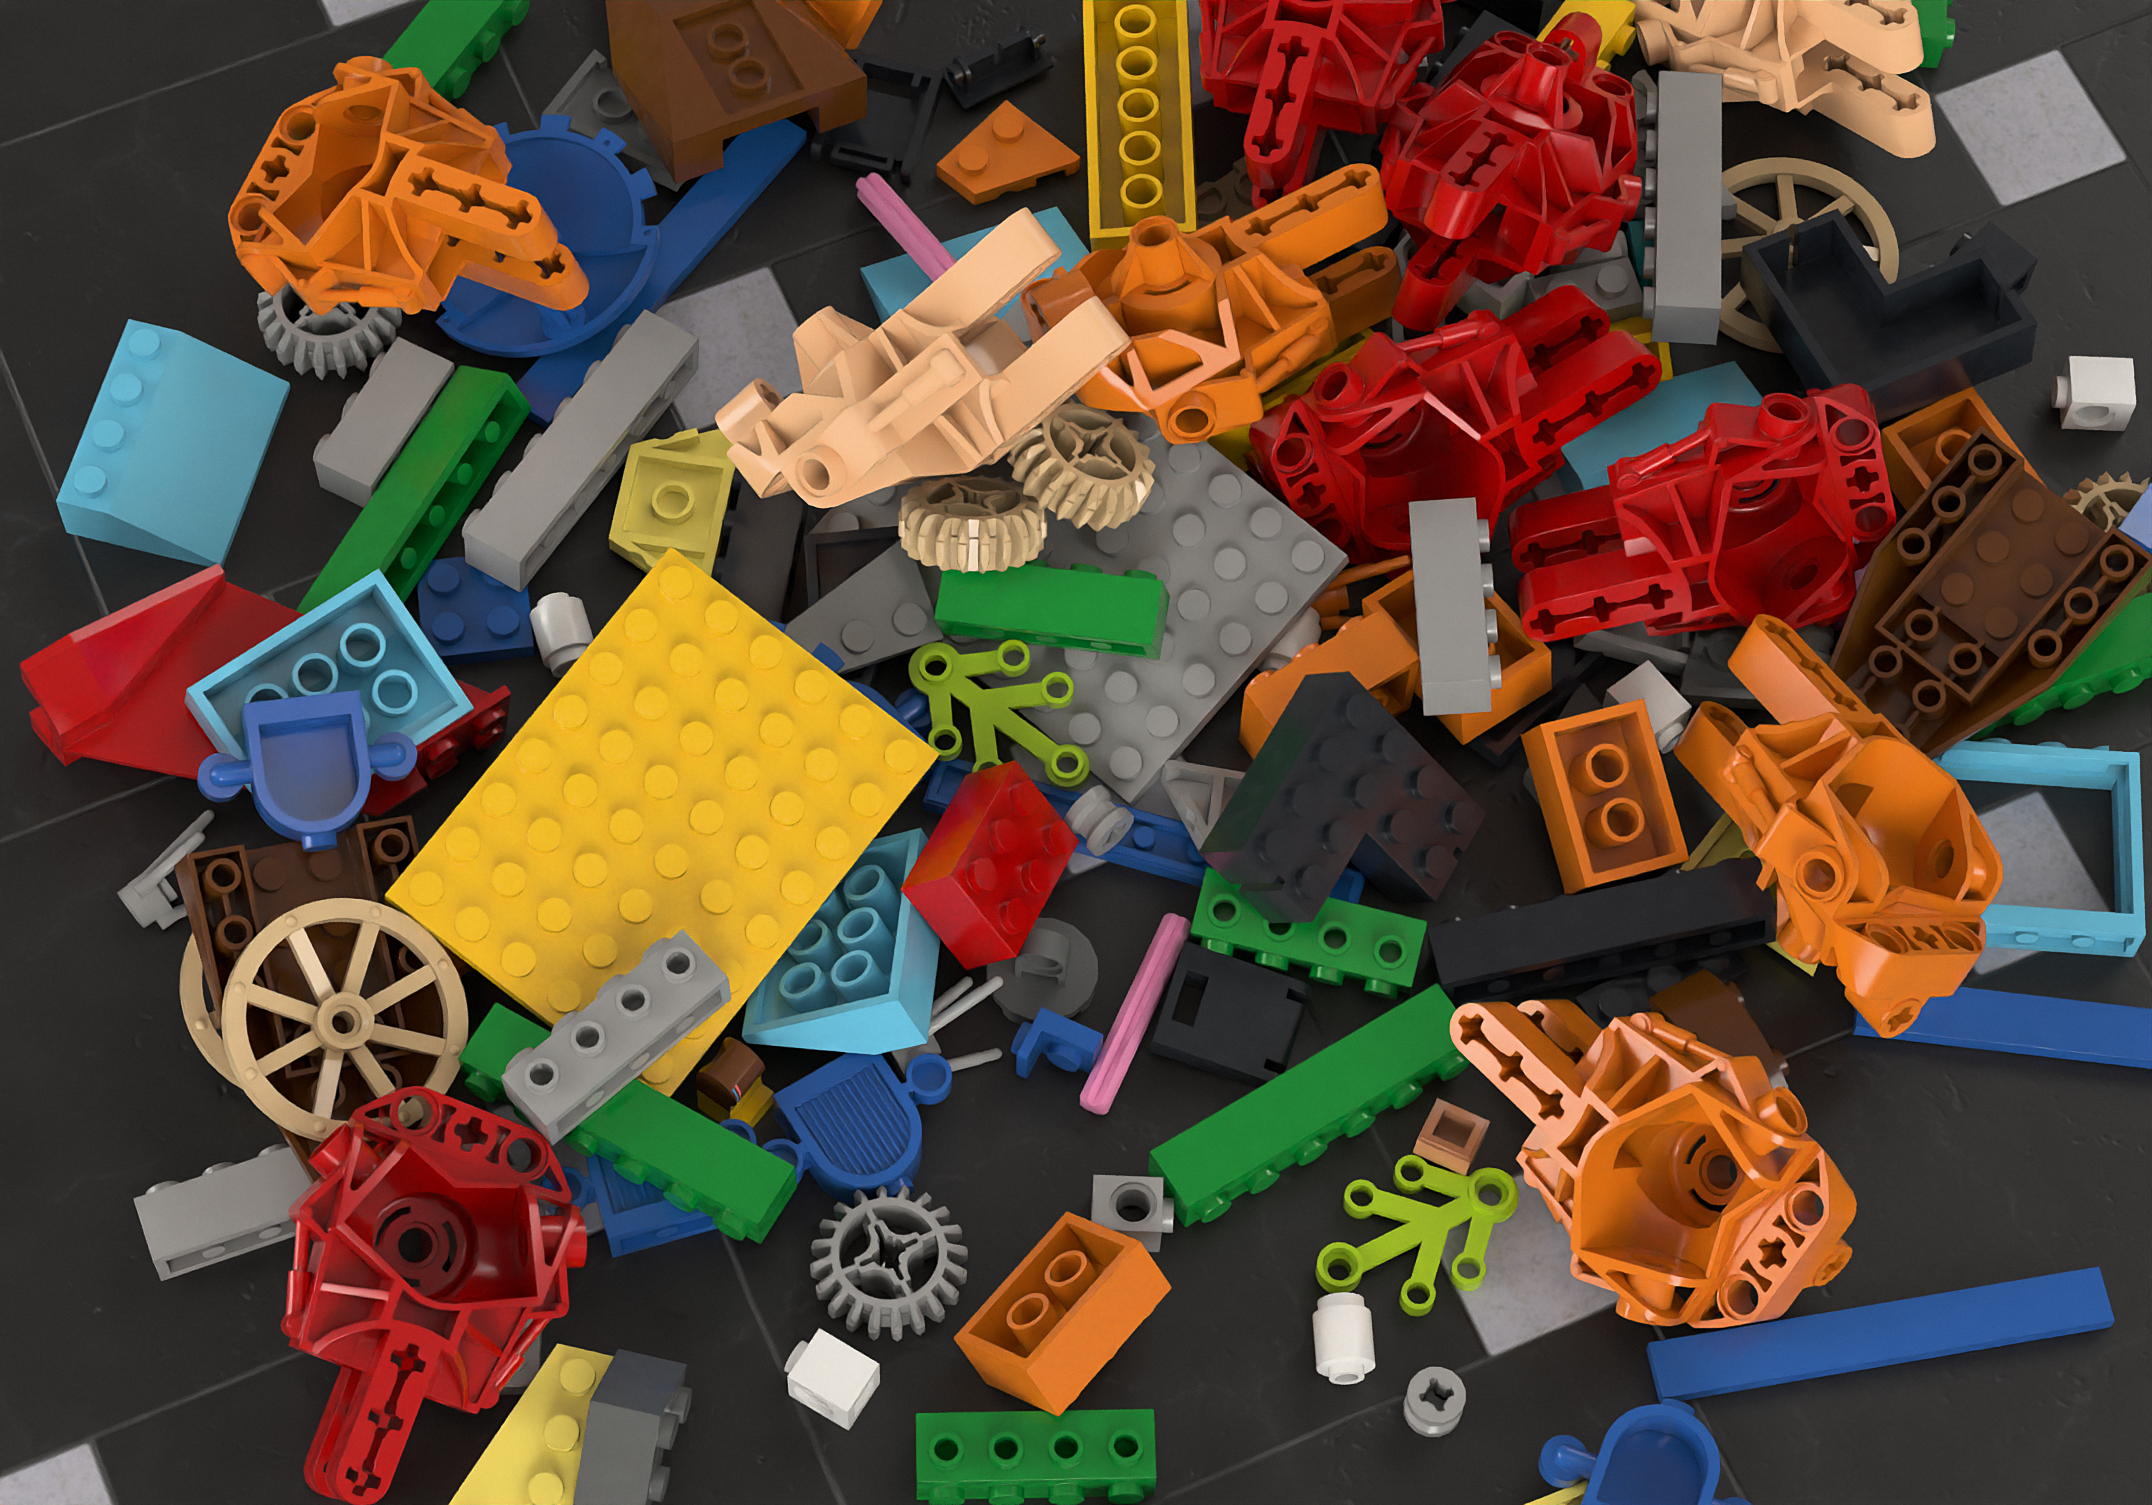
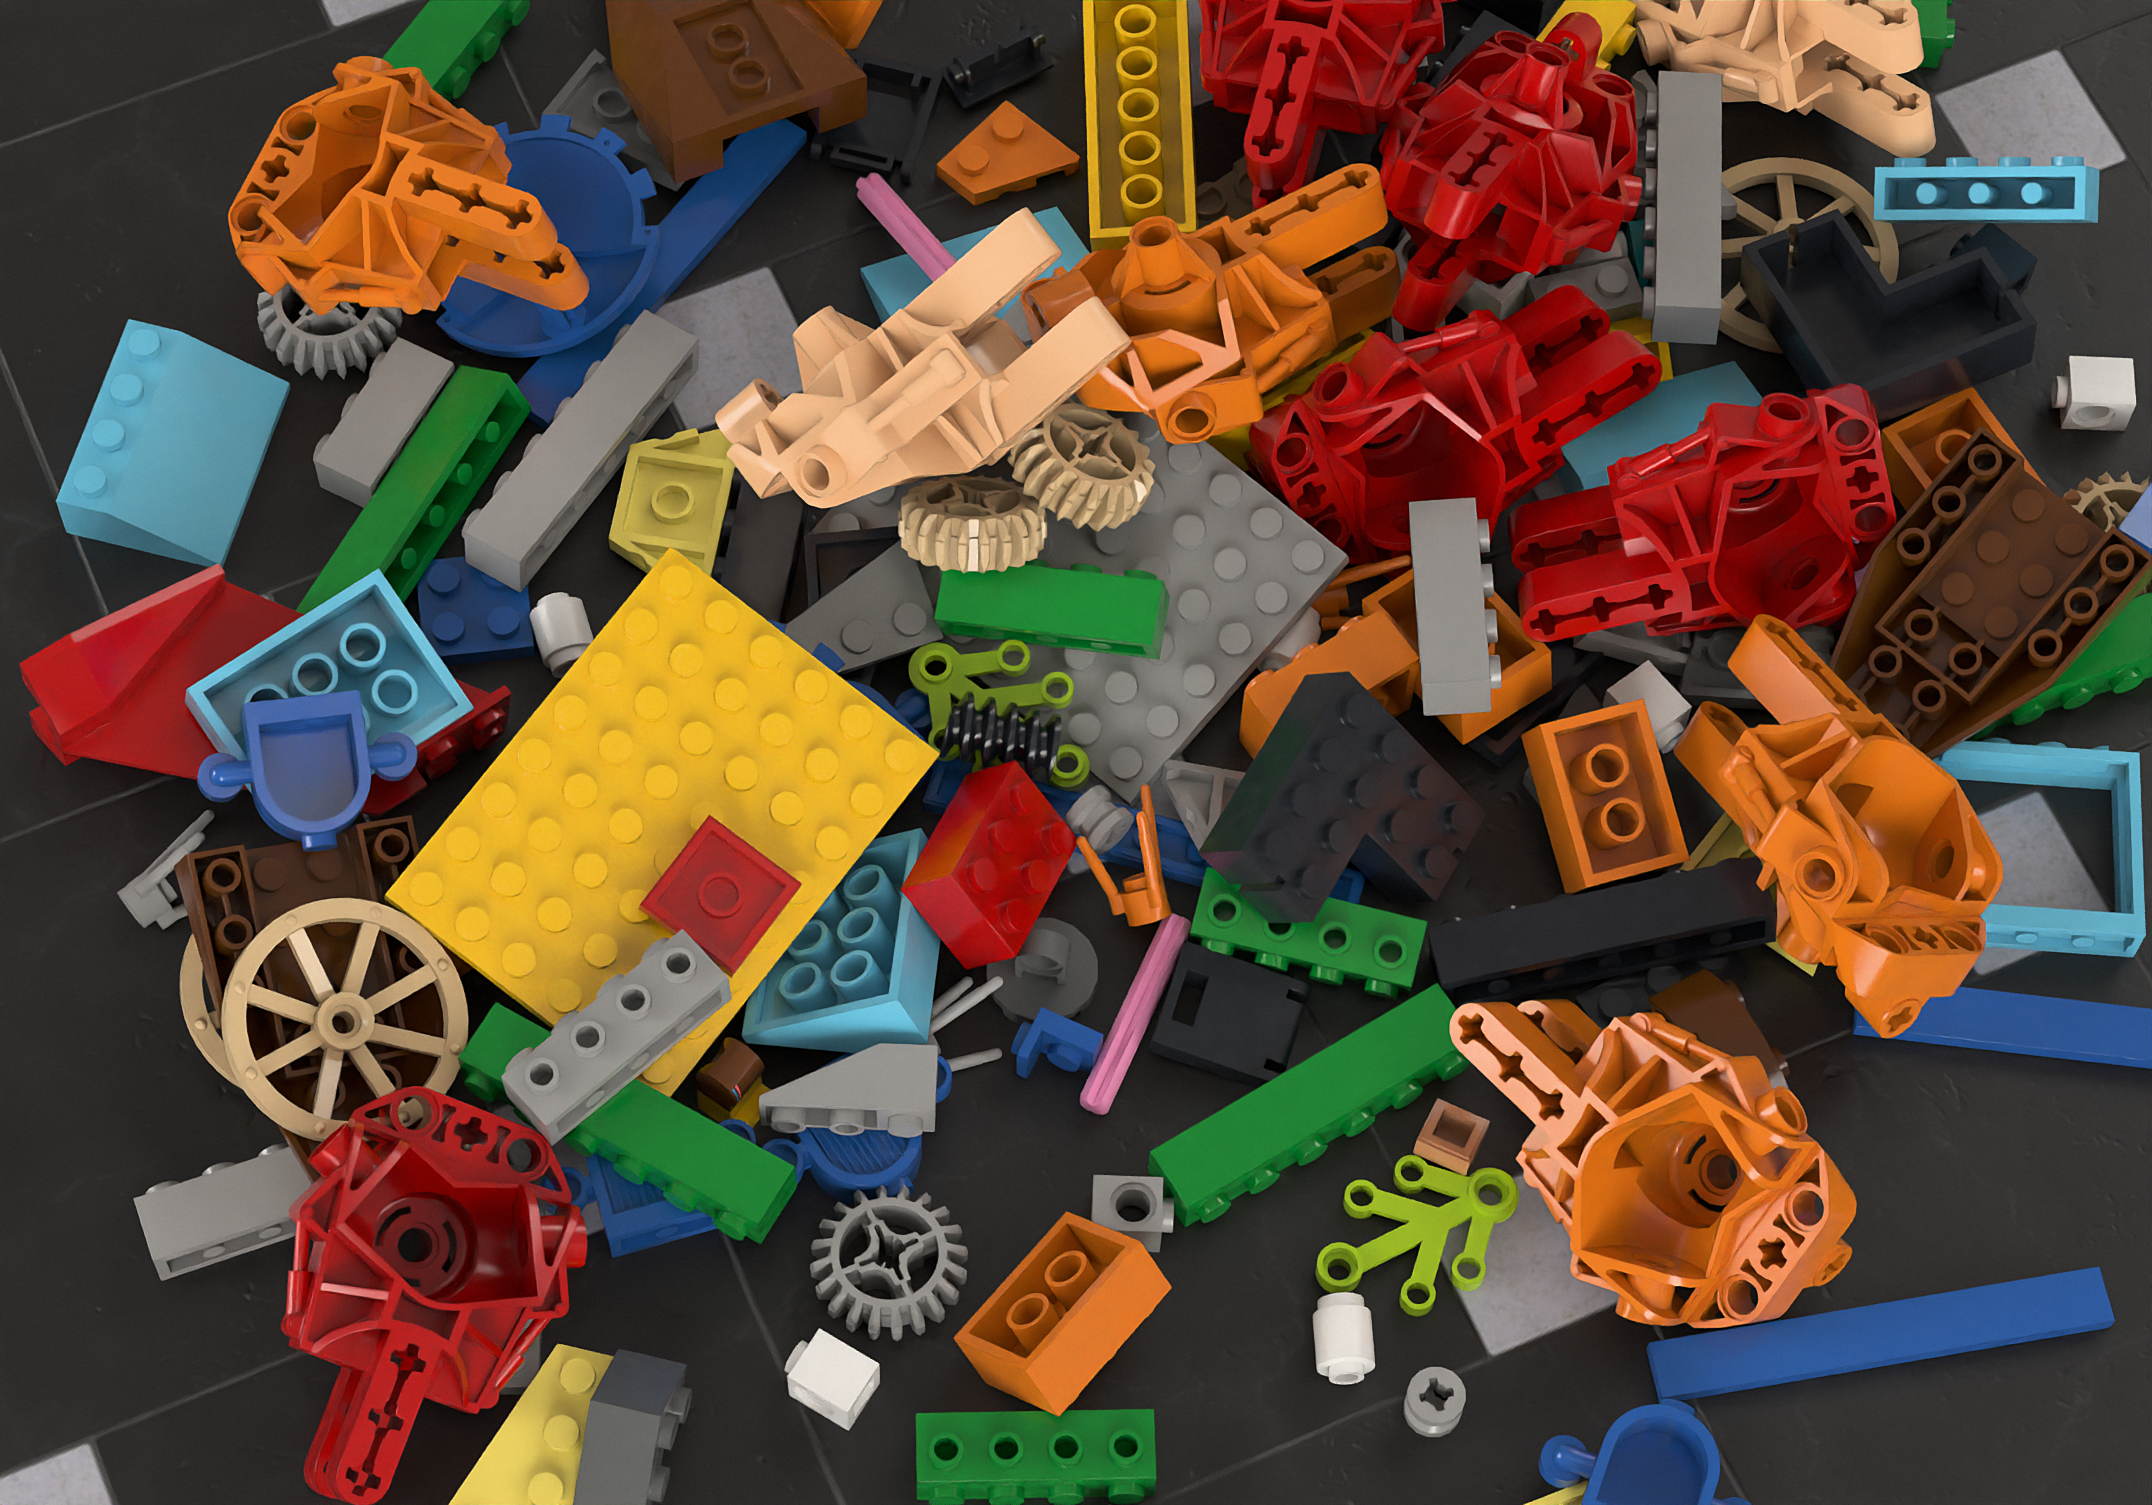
none -> red plate [638,814,802,978]
none -> light grey slope [759,1043,938,1138]
none -> black piece [939,691,1062,783]
none -> orange plant [1076,784,1172,926]
none -> medium azure brick [1874,156,2099,223]

